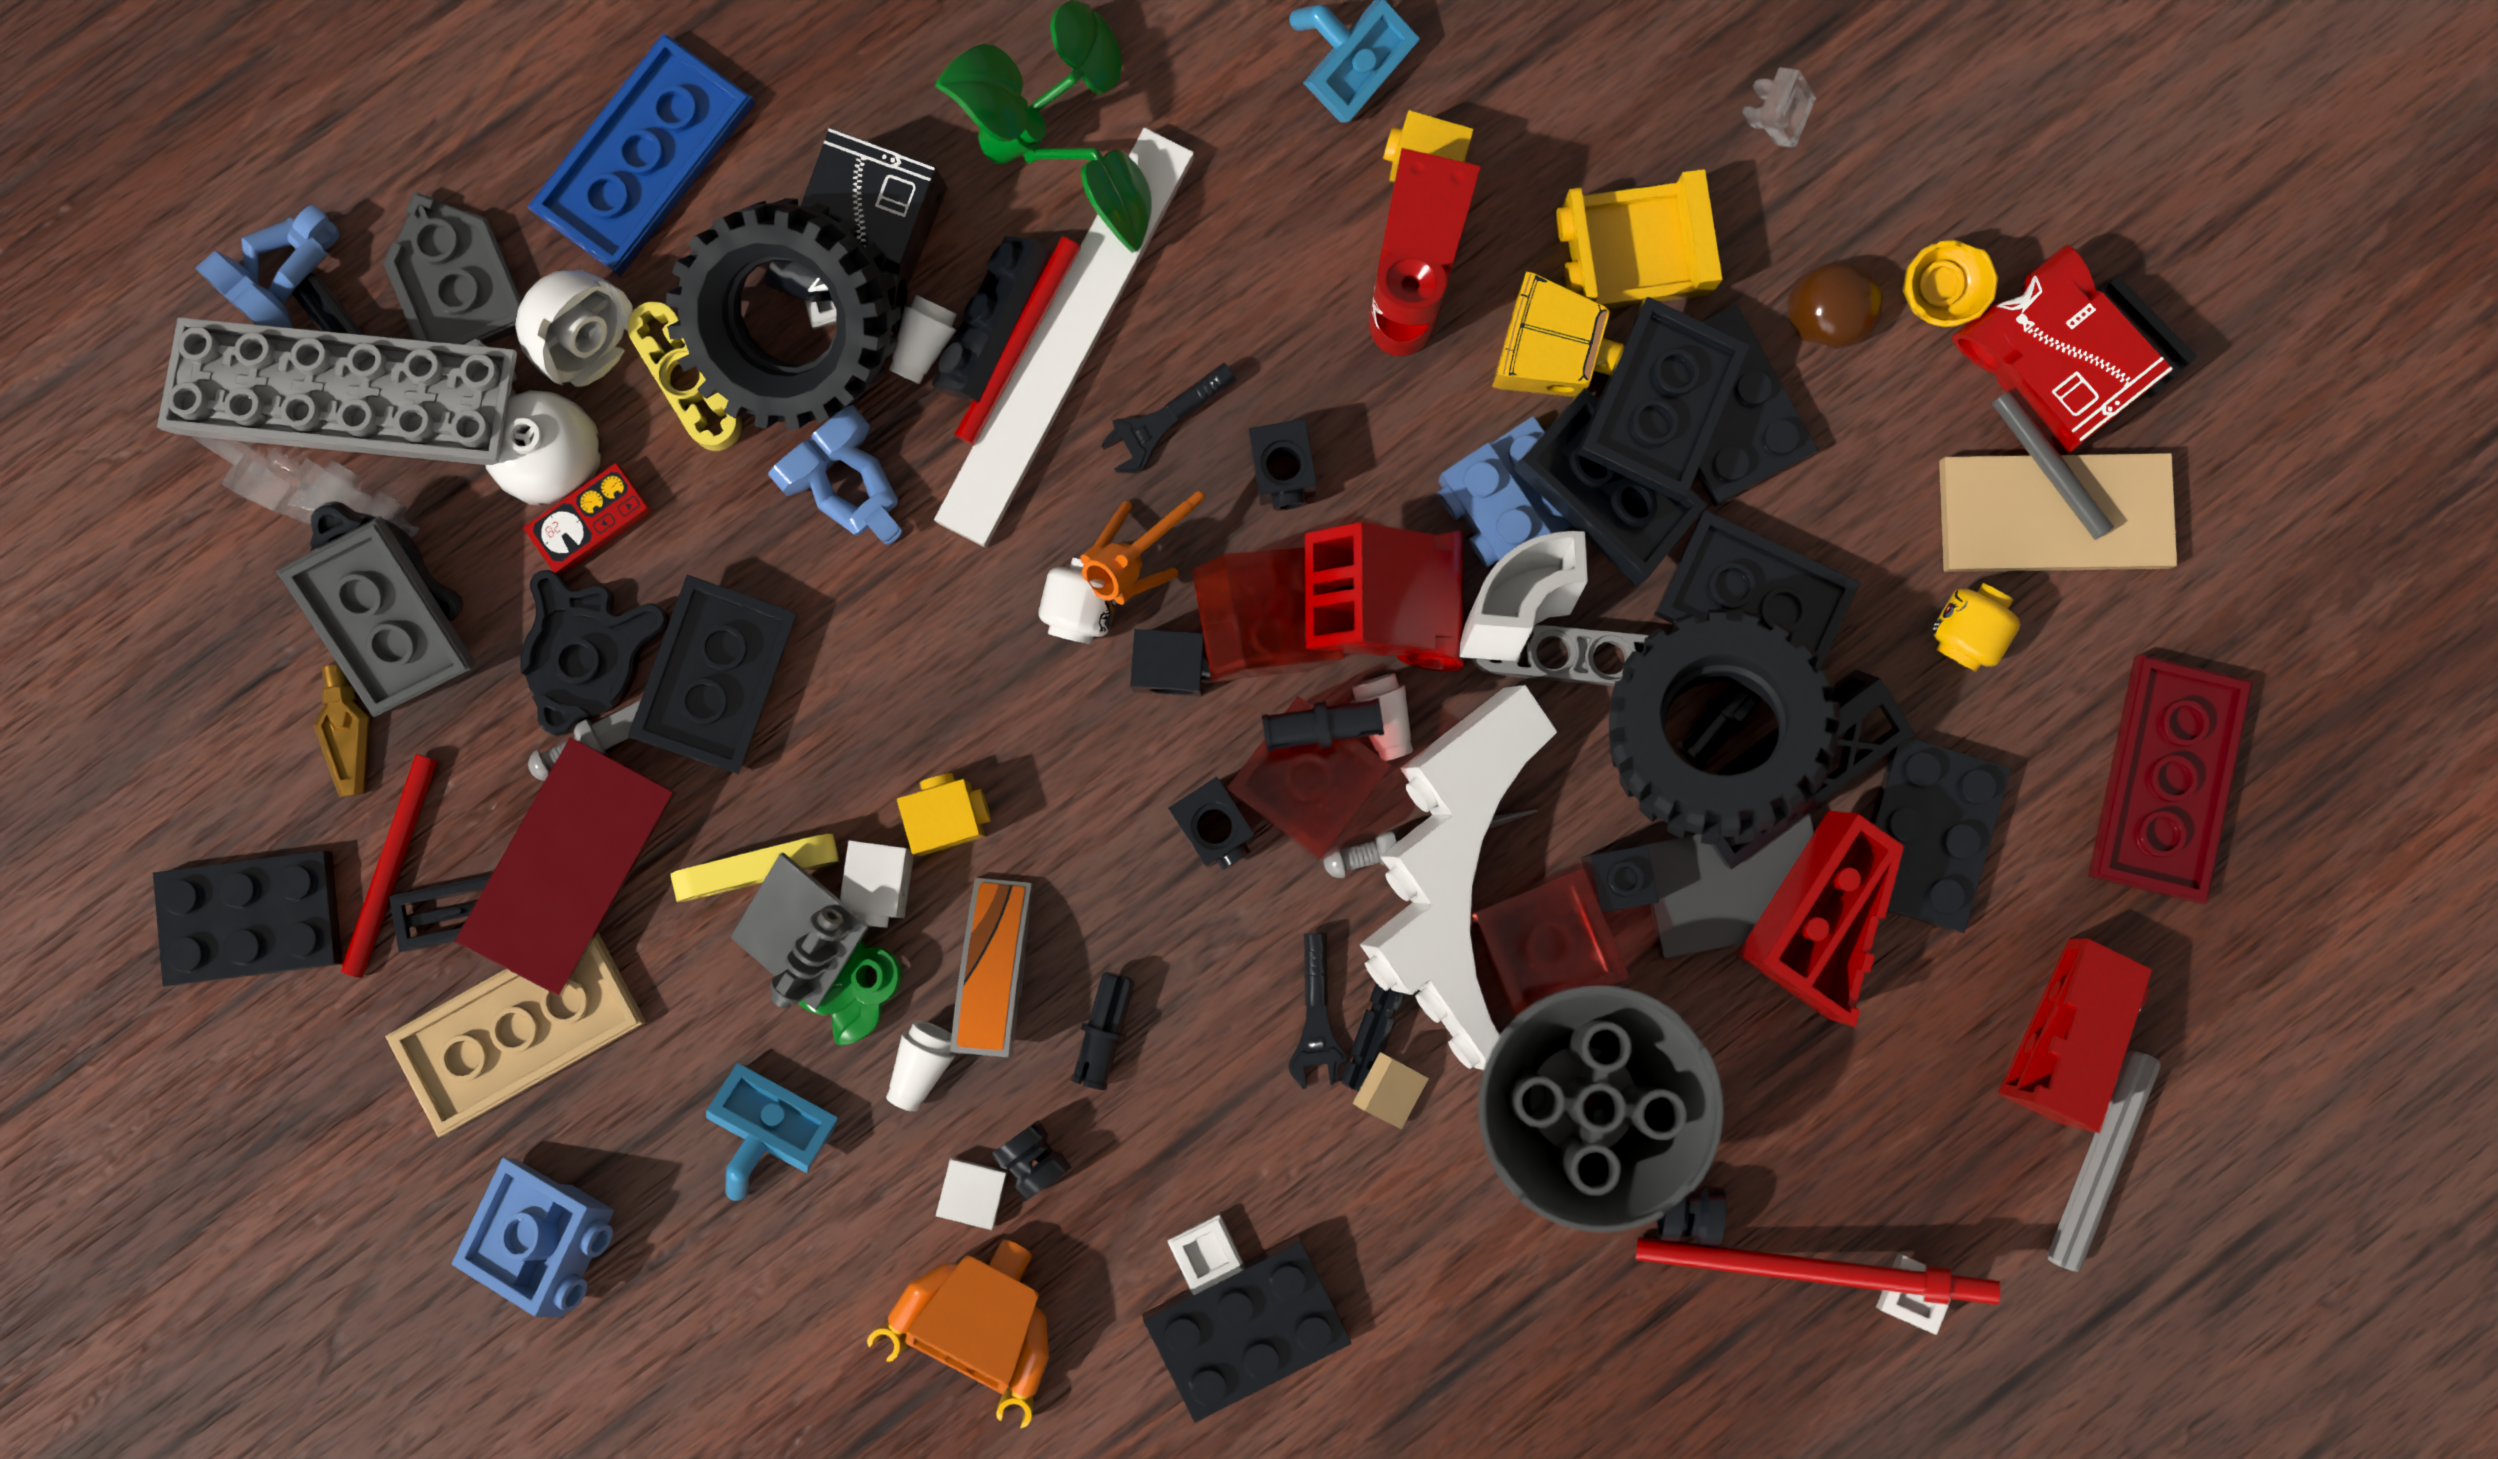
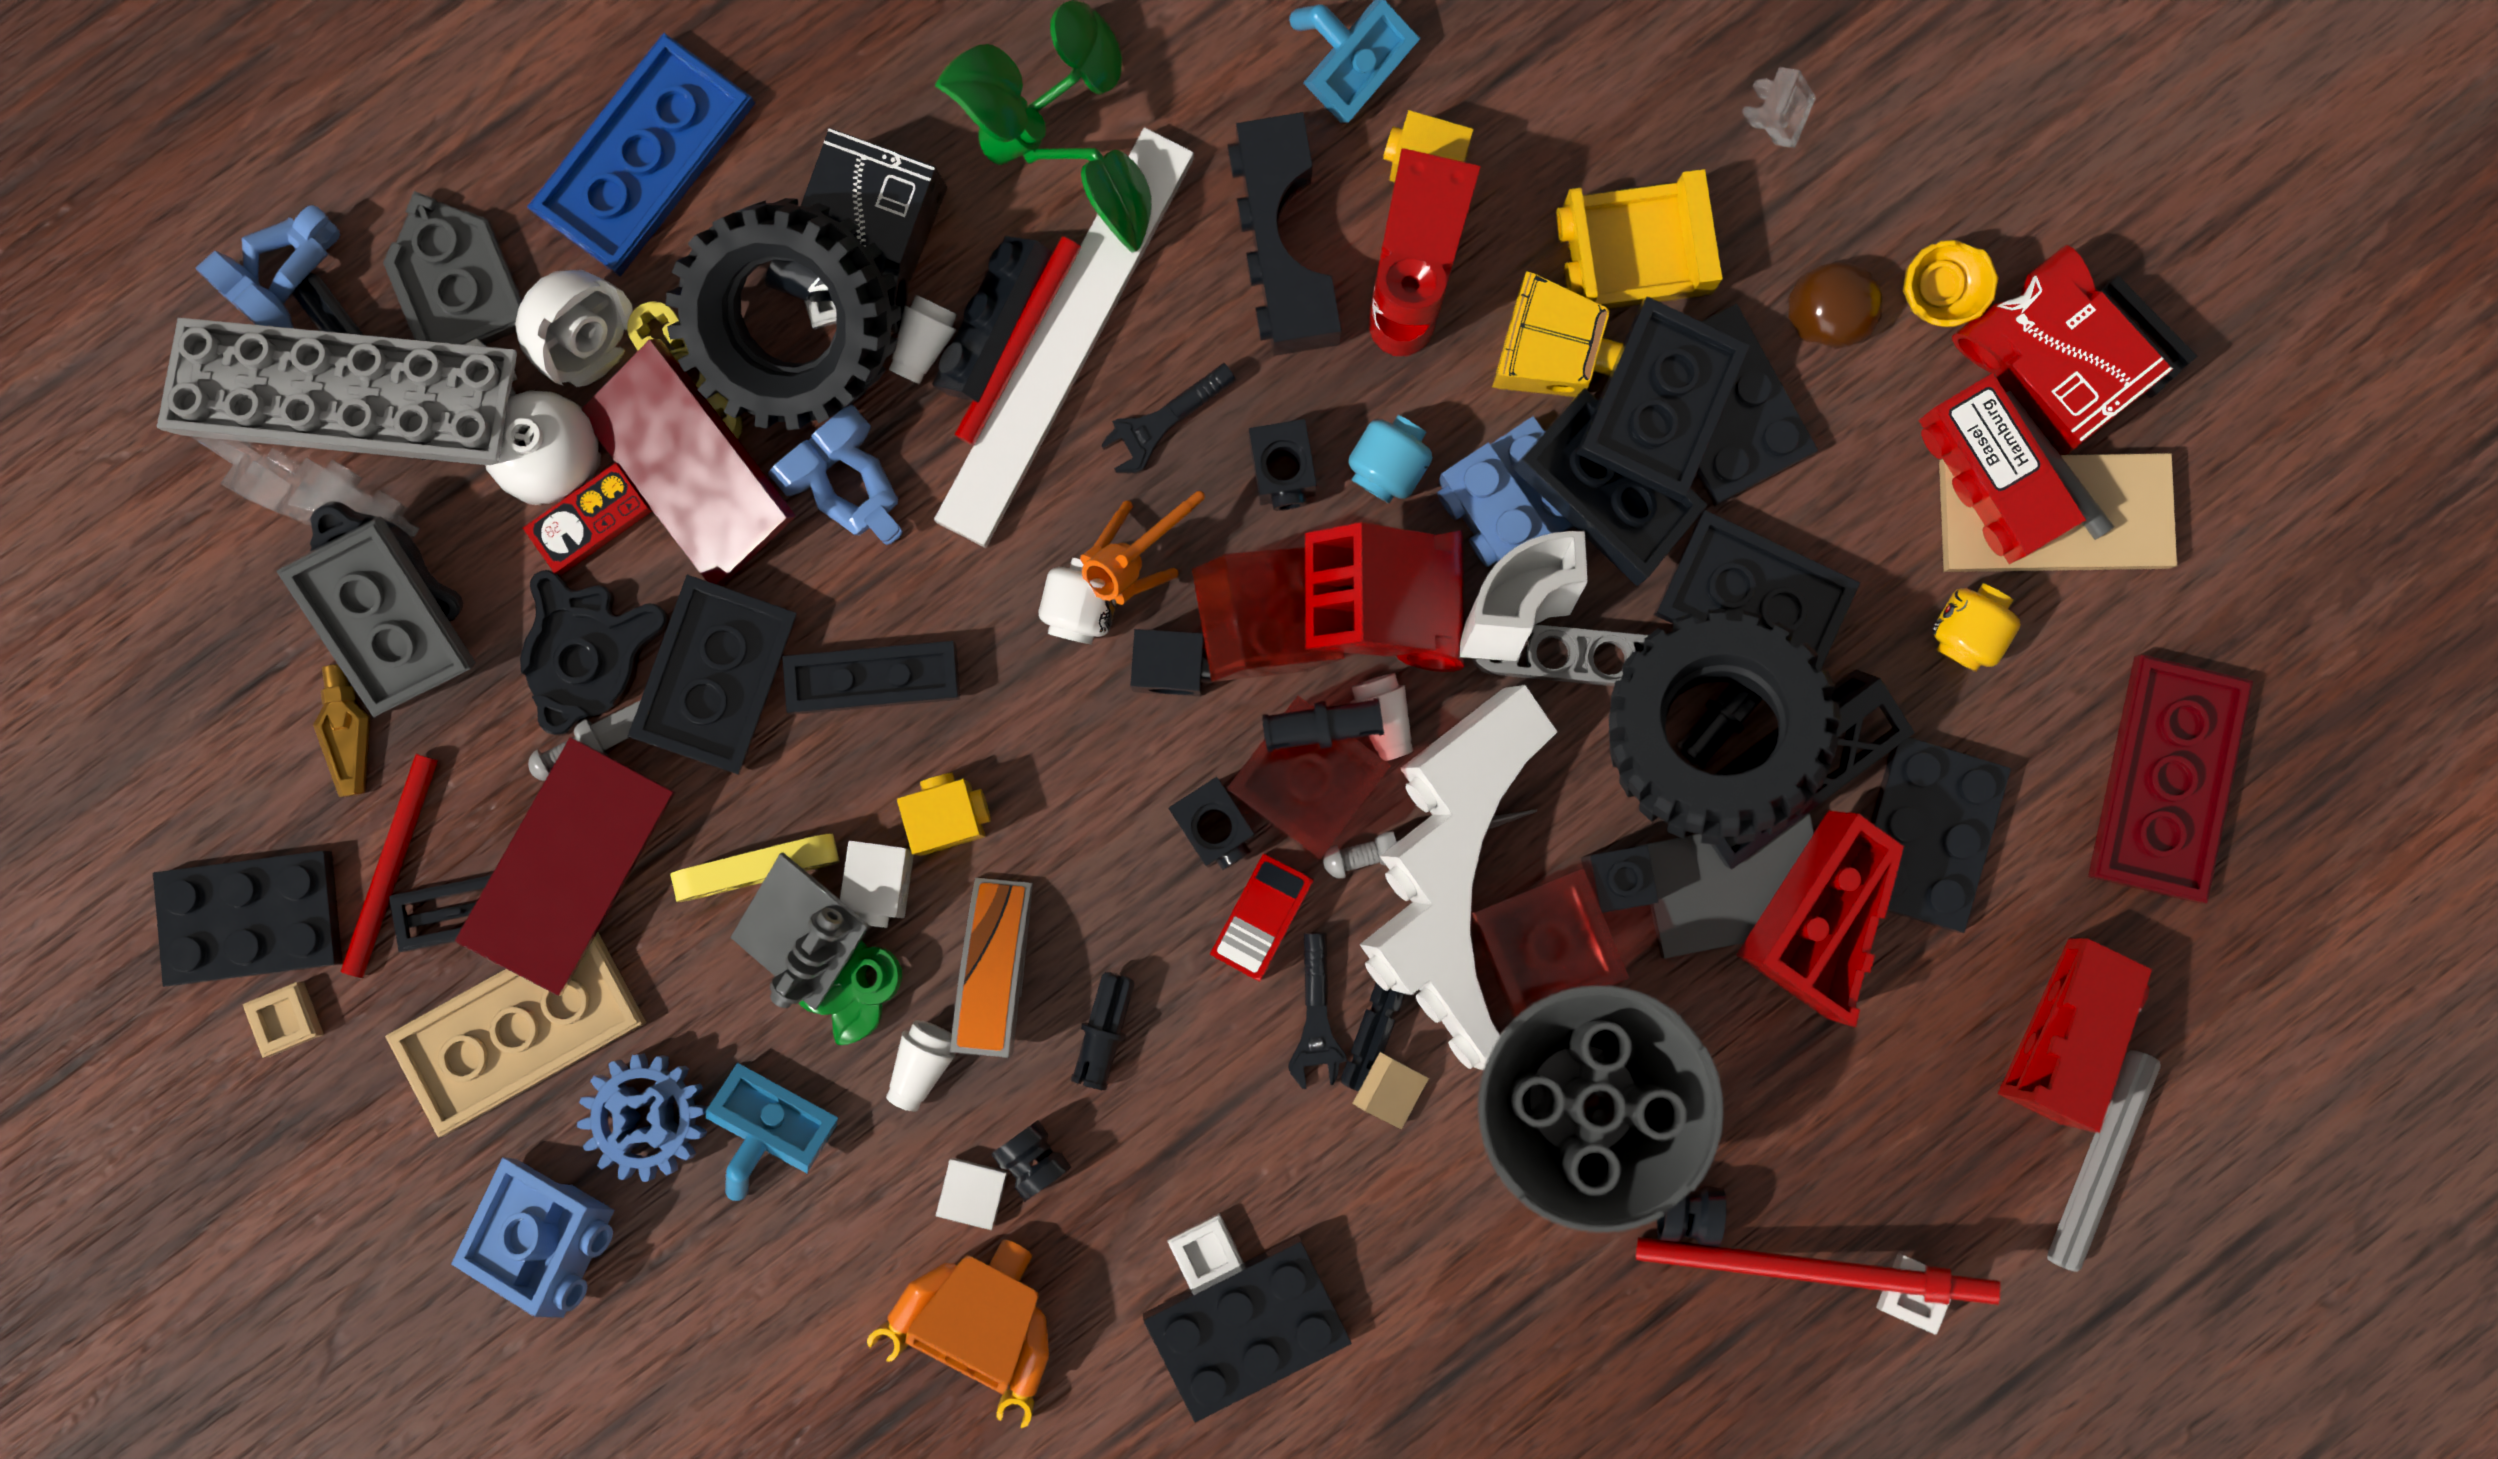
none -> tan tile [242,982,324,1058]
none -> medium blue gear [577,1053,709,1182]
none -> tile [581,339,796,586]
none -> black plate [782,641,961,715]
none -> slope [1209,854,1314,982]
none -> black arch [1227,112,1341,356]
none -> medium azure head [1348,415,1433,504]
none -> red brick [1918,373,2086,564]

